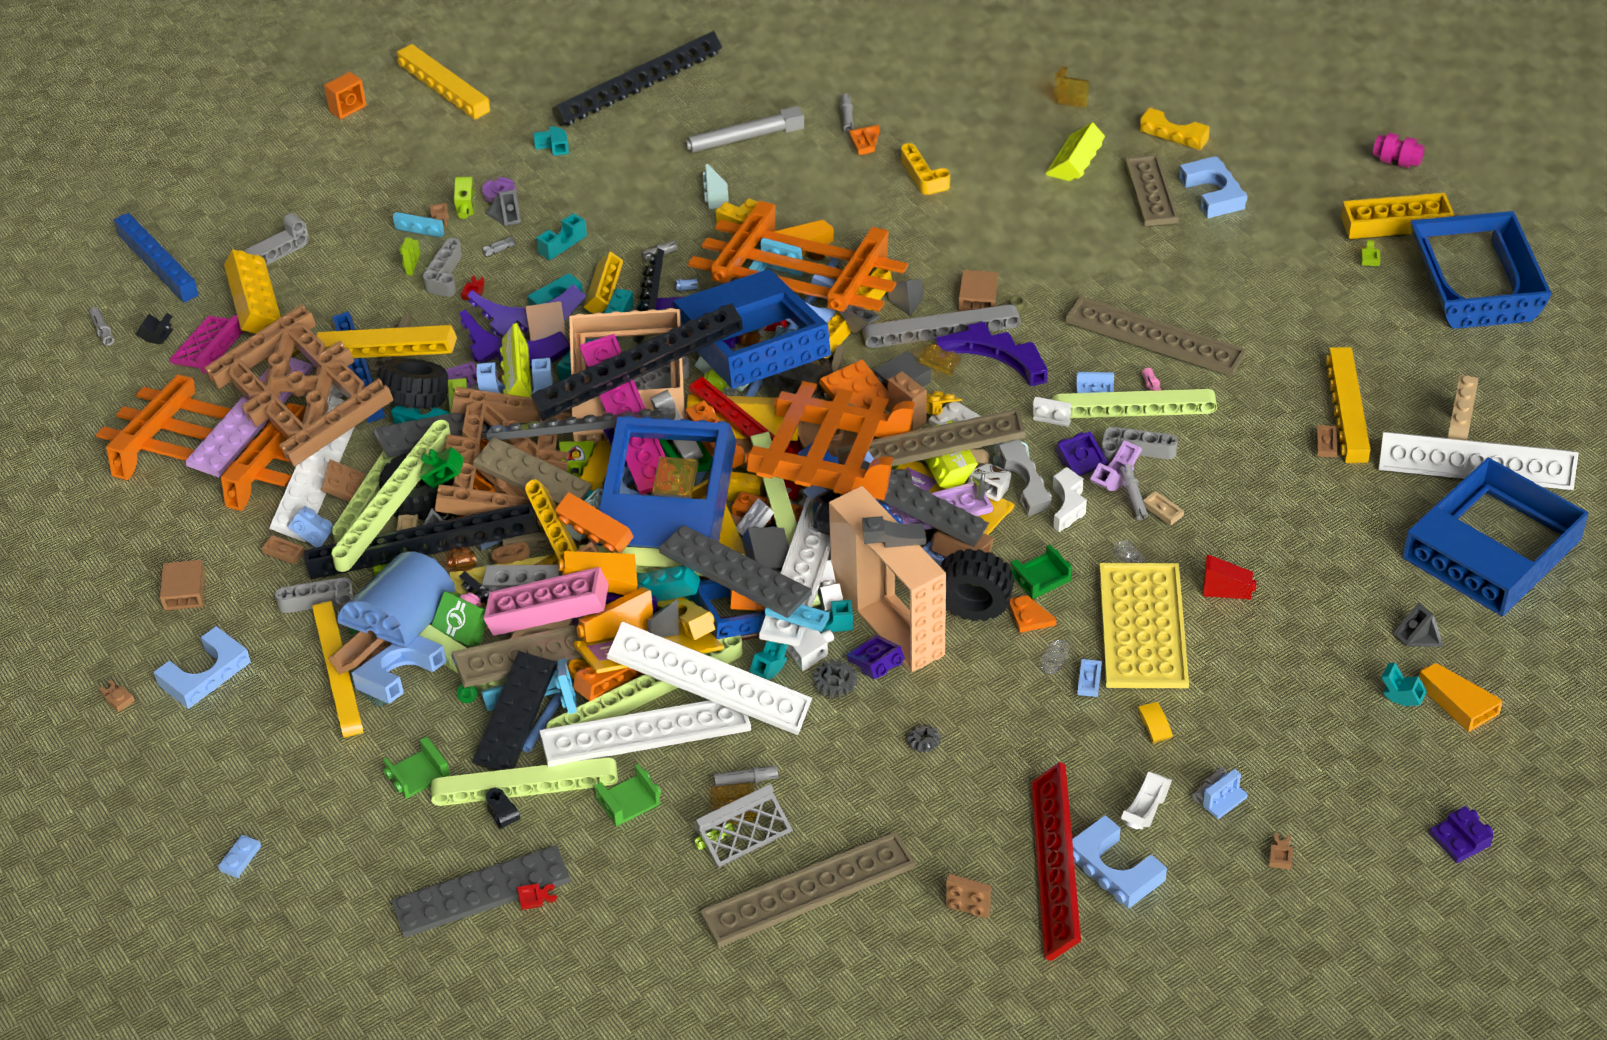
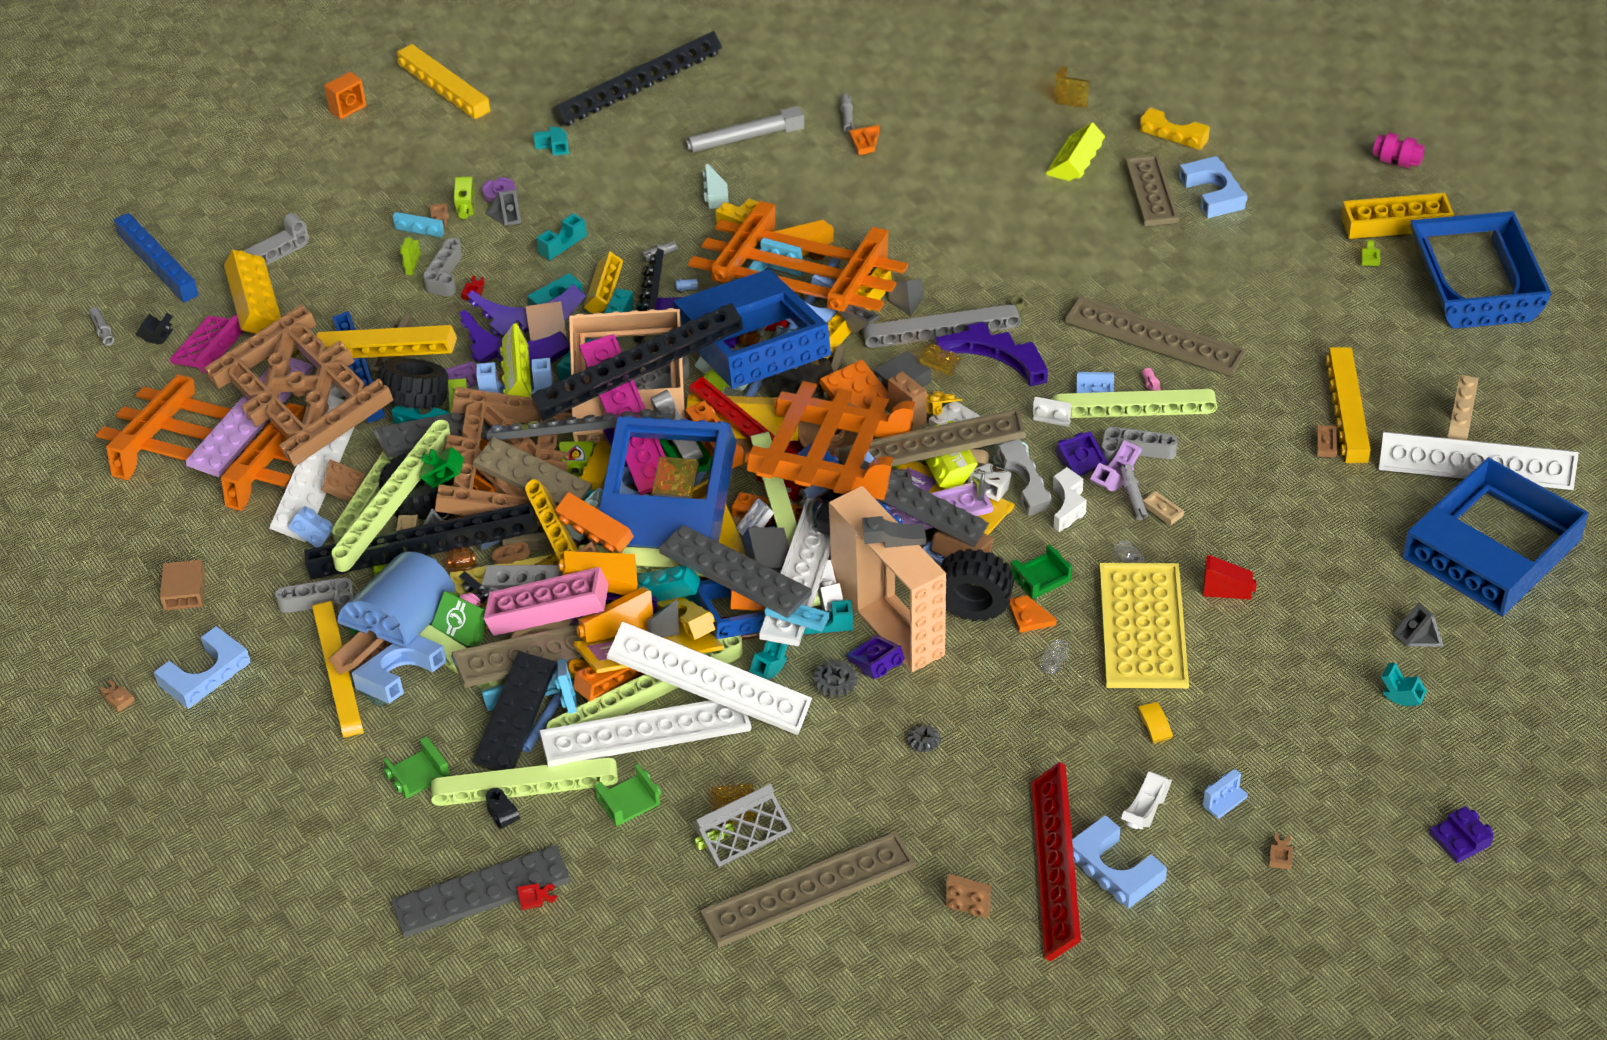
light blue plate [218,835,261,878] -> none
medium nougat plate [262,535,305,565] -> none
green plate [457,684,479,703] -> none
axle [482,237,515,257] -> none
light grey pin [714,765,778,787] -> none
yellow brick [726,471,765,501] -> none
white torso [787,627,834,671] -> none
yellow beam [901,143,950,195] -> none
medium nougat brick [959,270,998,311] -> none
light blue plate [1077,659,1102,697] -> none
light grey pin [1192,767,1228,804] -> none
light orange slope [1419,663,1503,732] -> none

